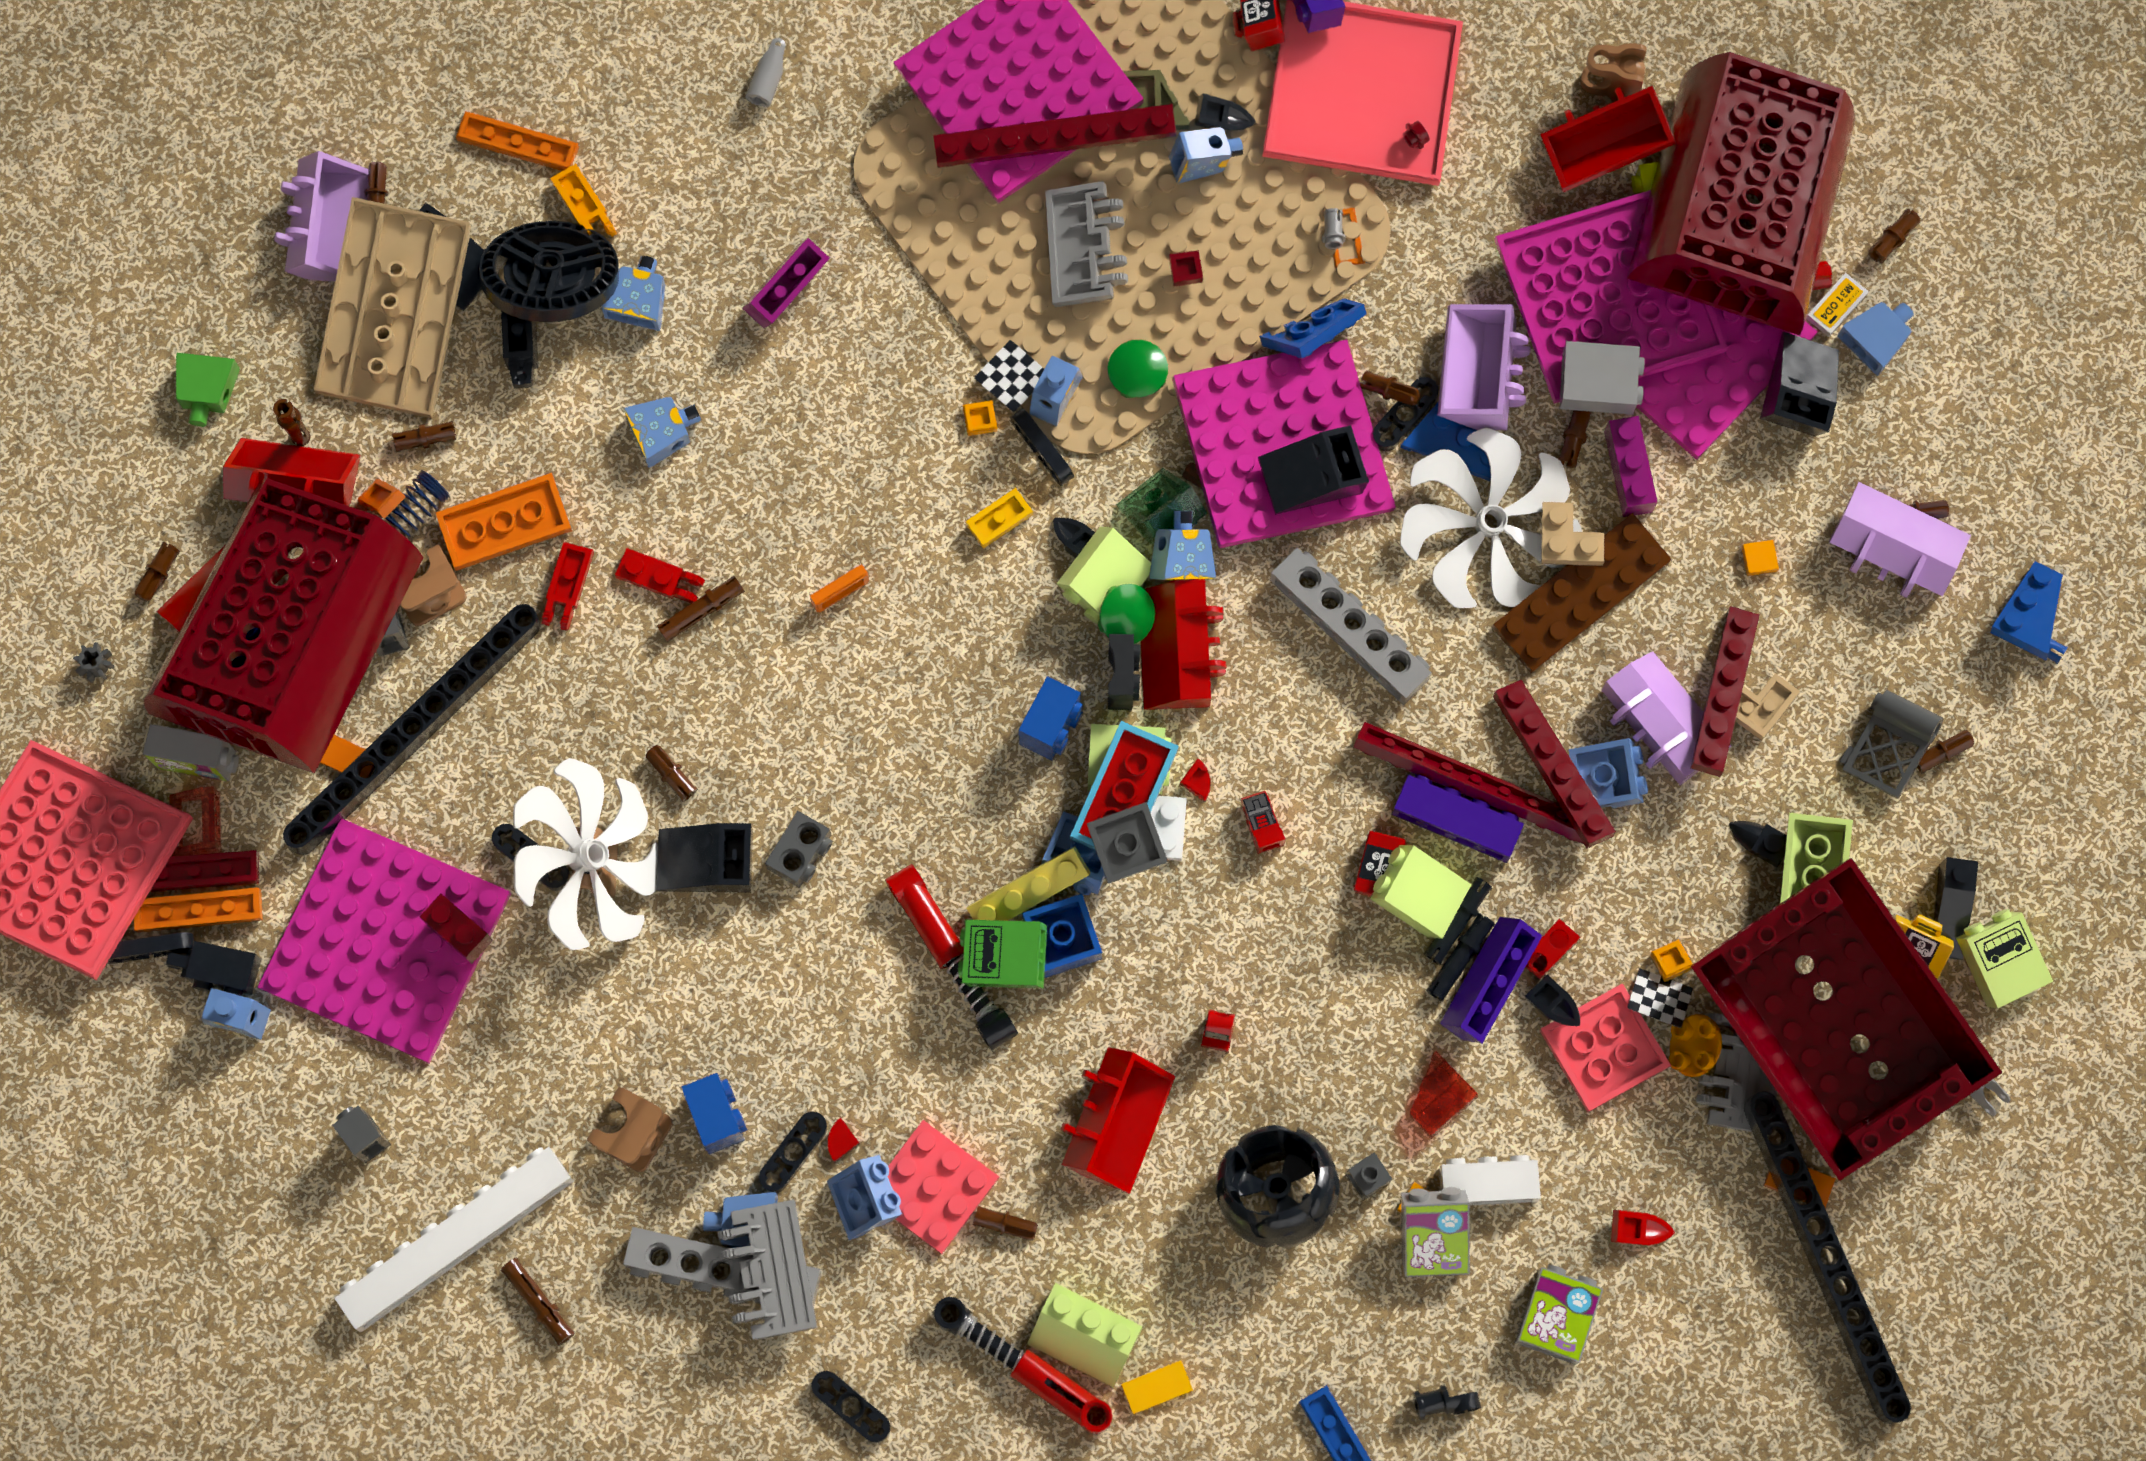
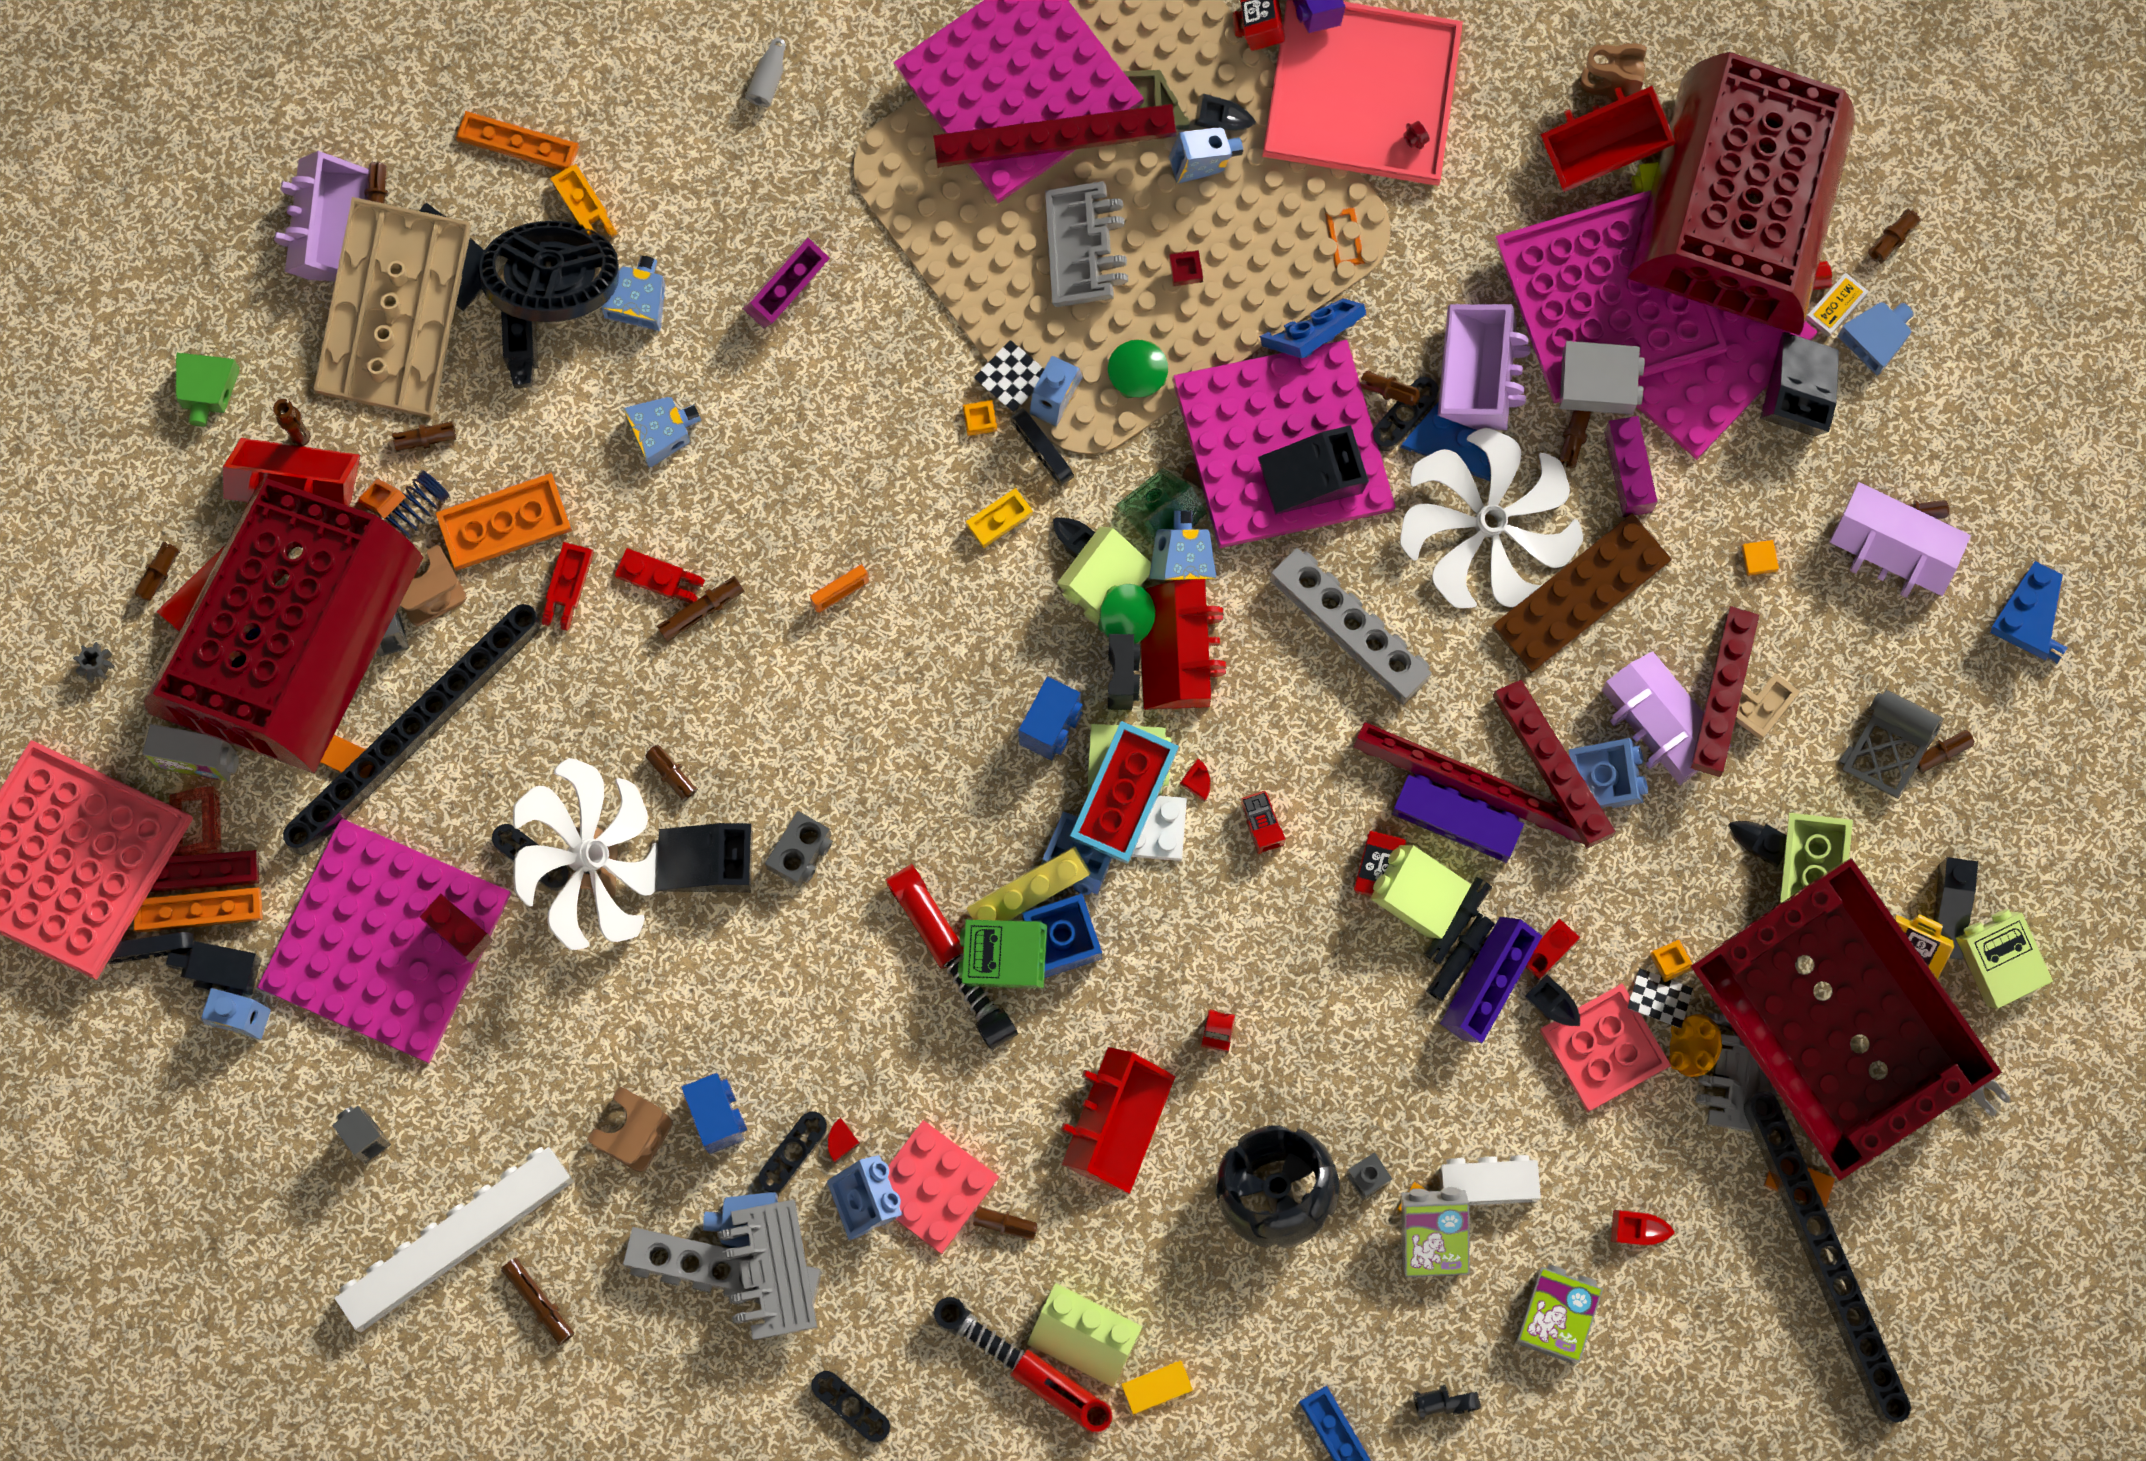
dark grey plate [1087,802,1168,884] -> none
light grey pin [1322,208,1346,249] -> none
clear red wing [1410,1051,1478,1139] -> none
tan plate [1541,502,1604,566] -> none

